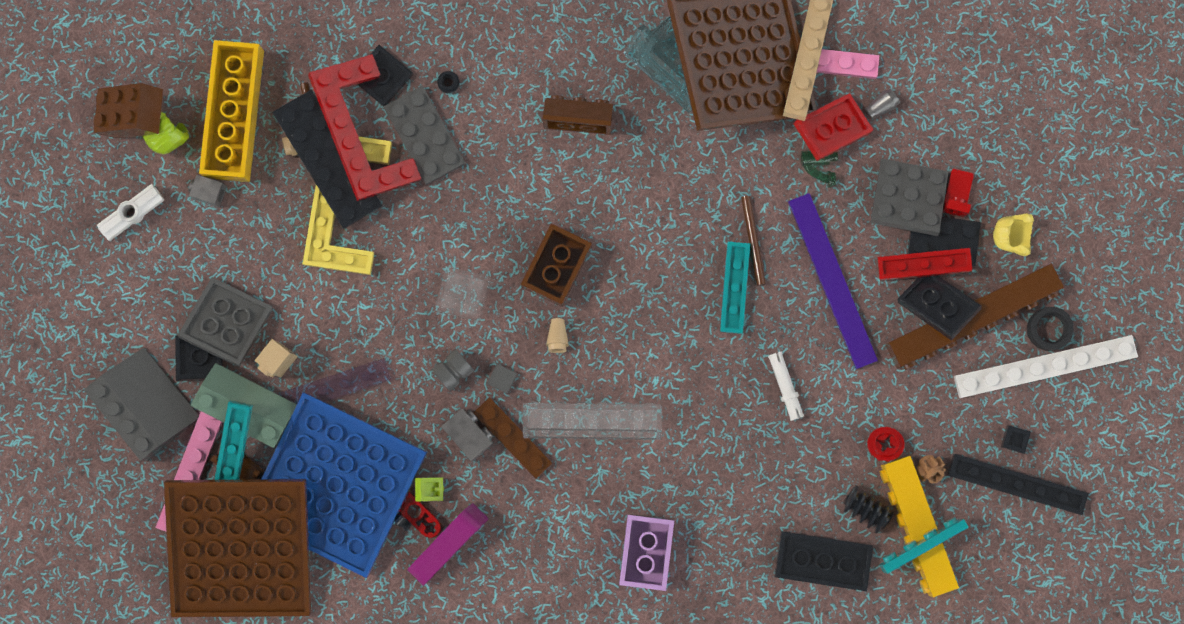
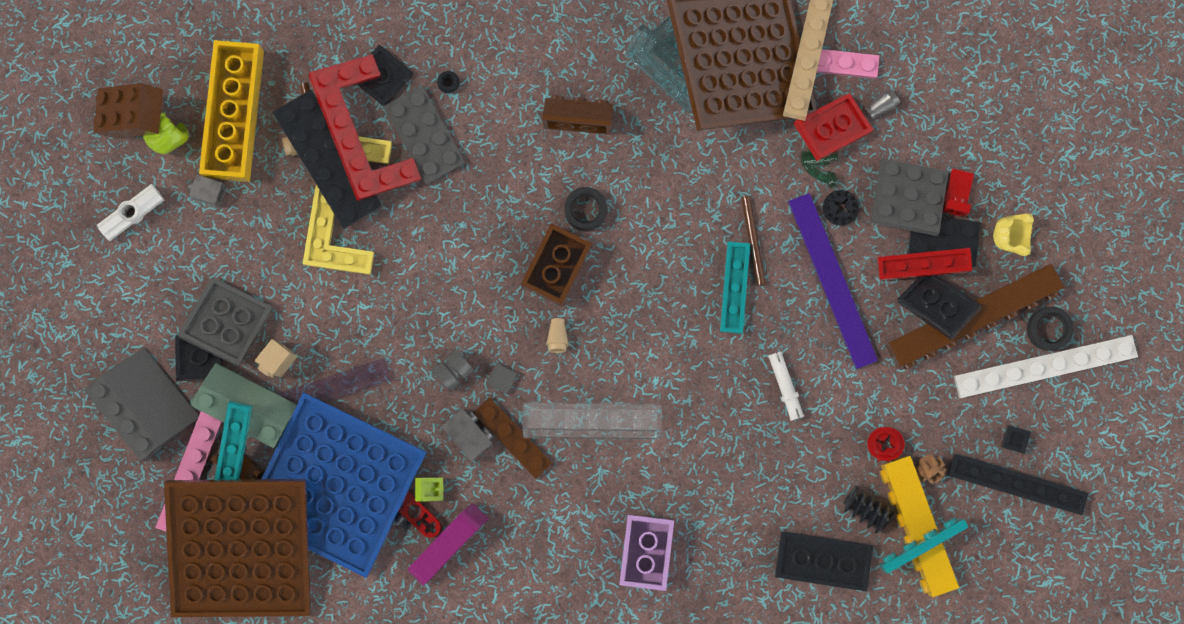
clear brick [434,266,492,324] -> none
none -> black tyre [564,187,607,231]
none -> black gear [822,189,859,226]

